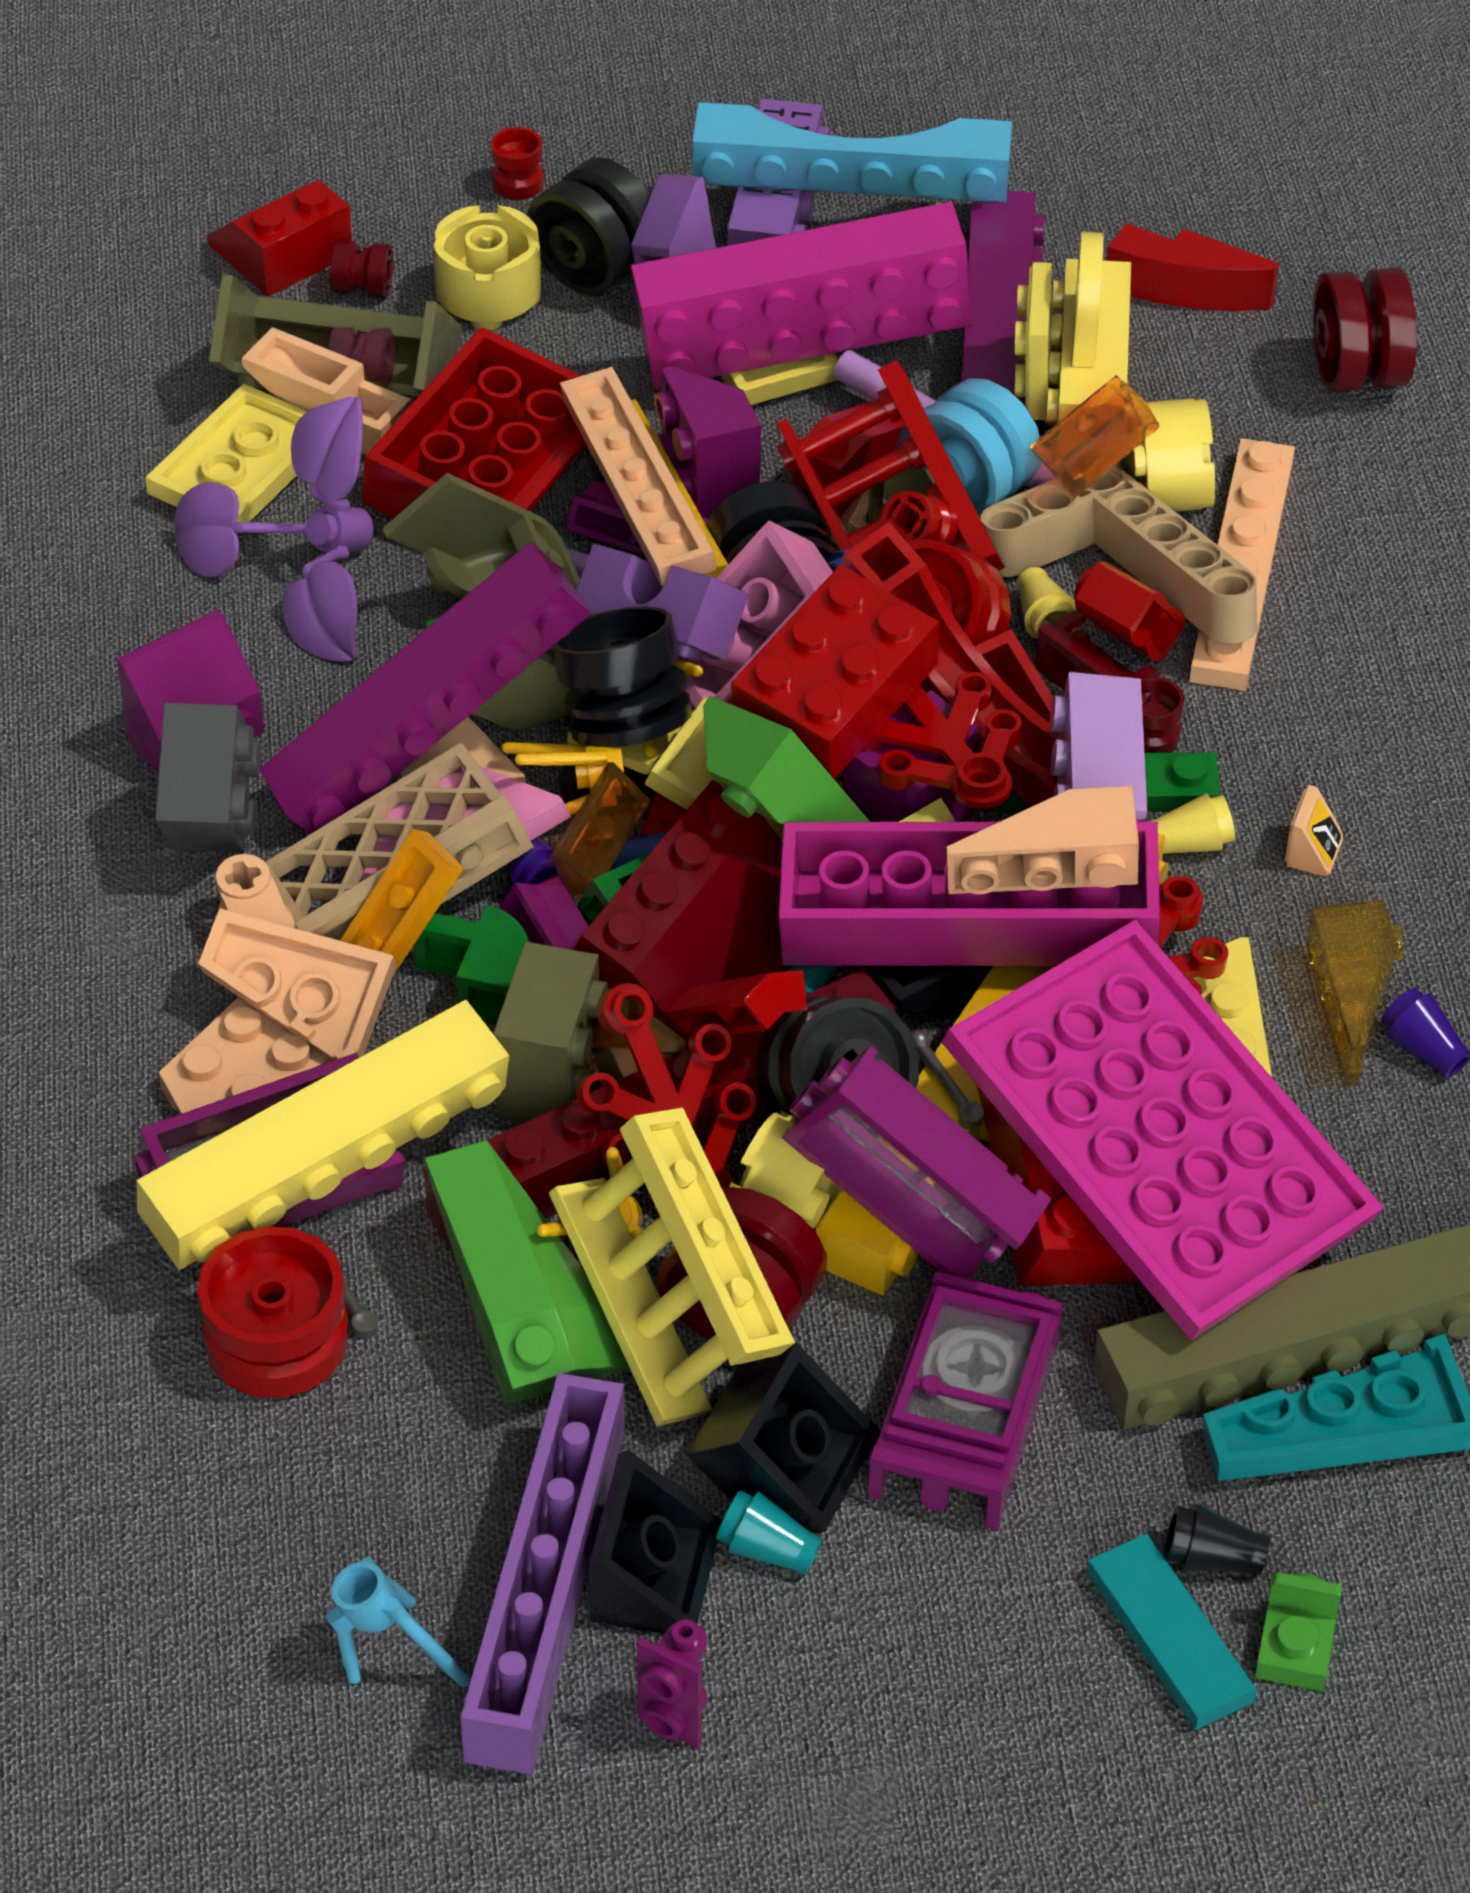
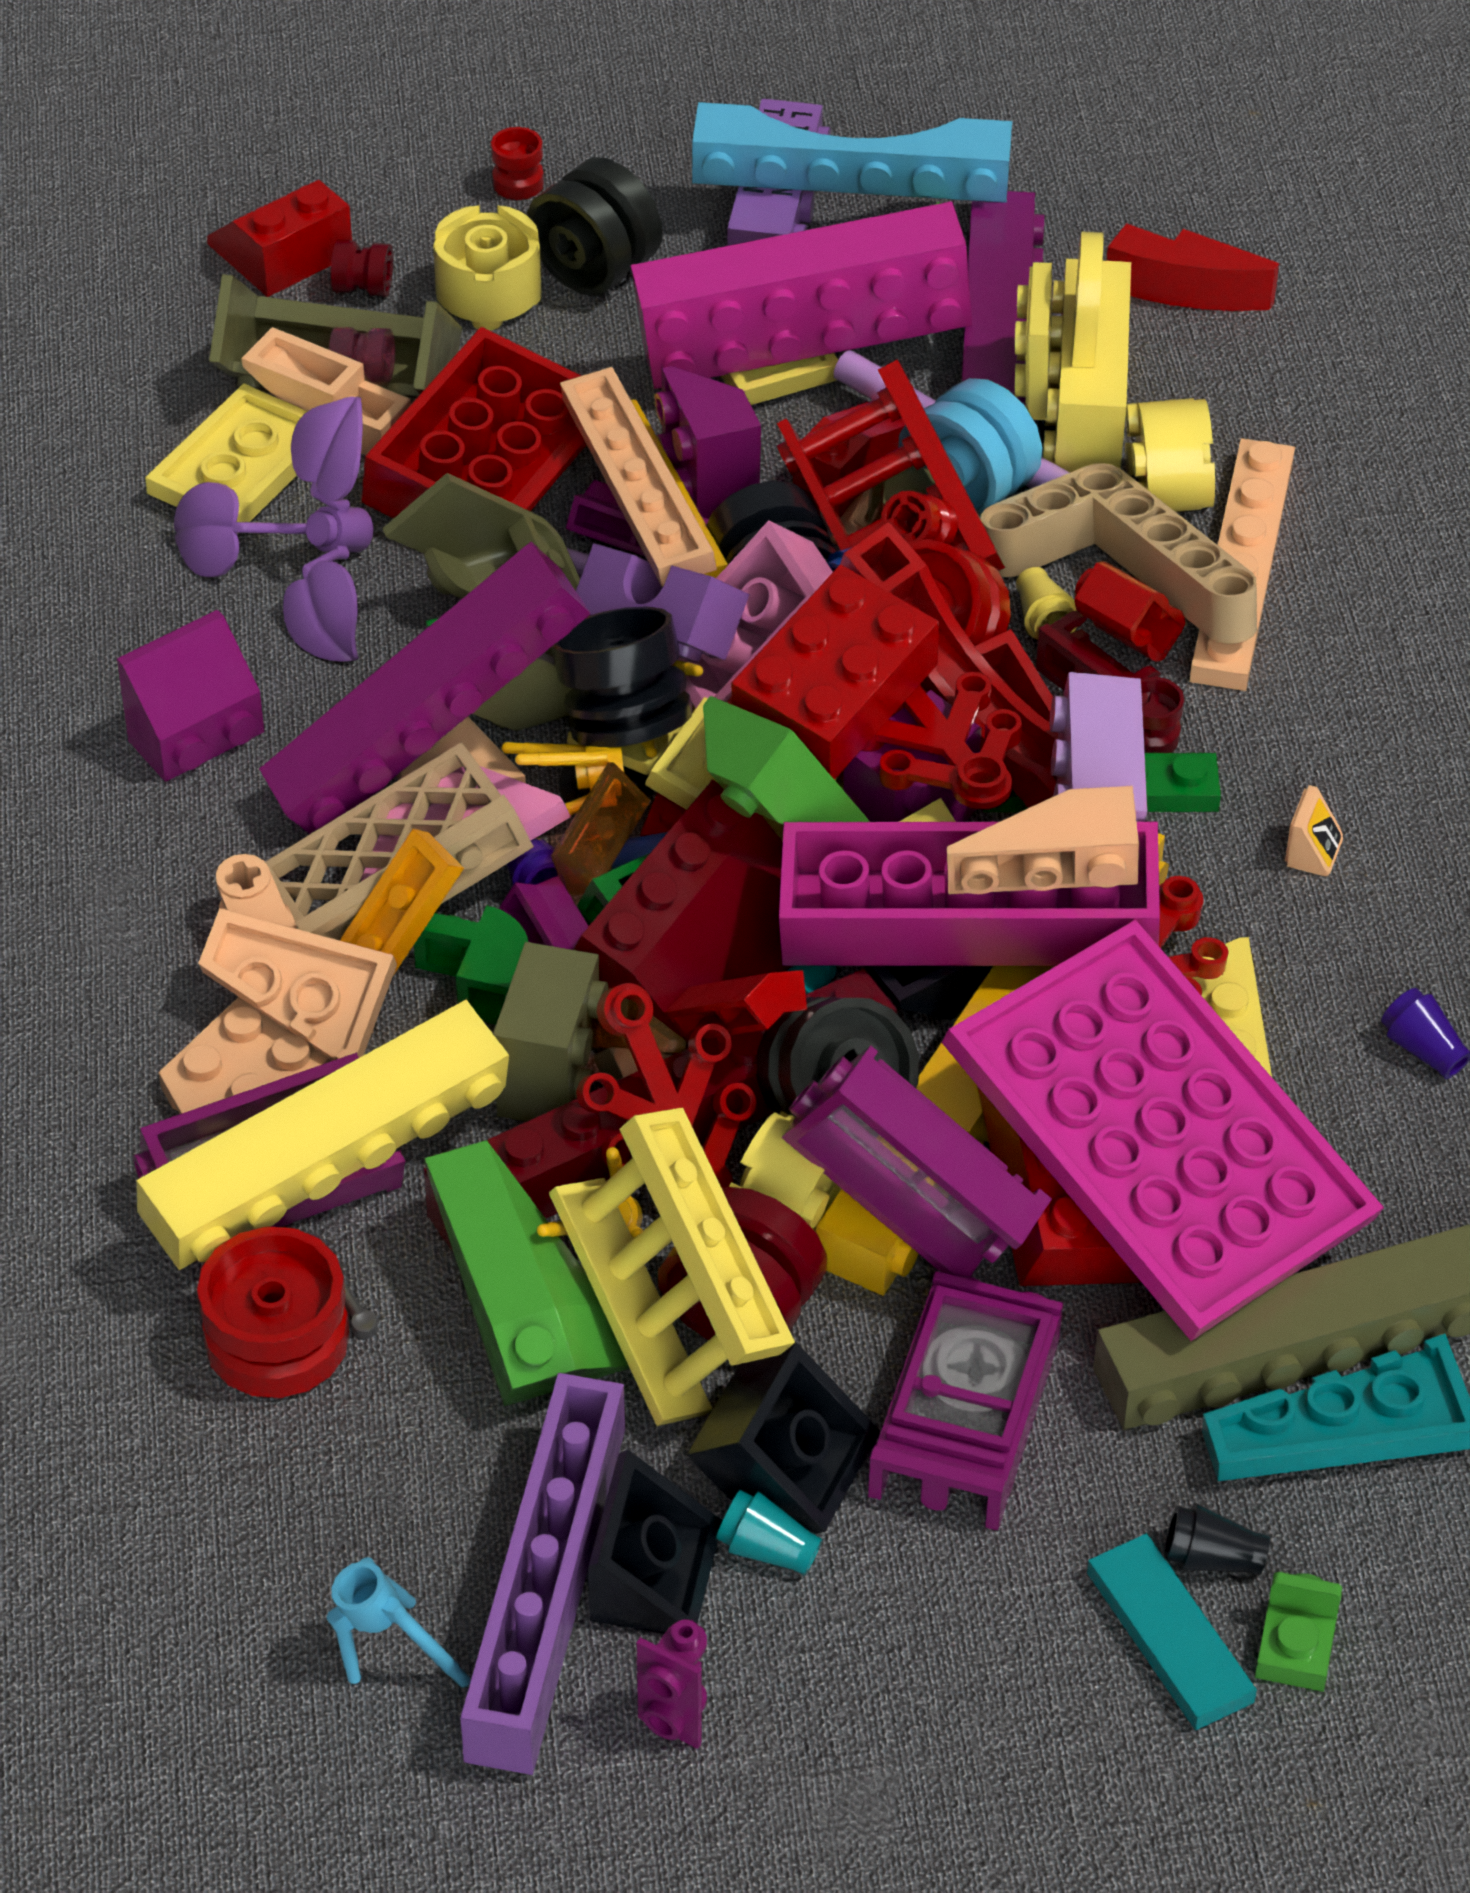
dark grey brick [155,703,261,853] -> none
medium lavender slope [631,174,716,264] -> none
flat silver hinge [911,1029,984,1130] -> none
clear orange slope [1030,375,1159,497] -> none
light yellow cone [1147,793,1236,854] -> none
clear yellow slope [1305,900,1404,1087] -> none
dark red wheel [1313,267,1417,392] -> none

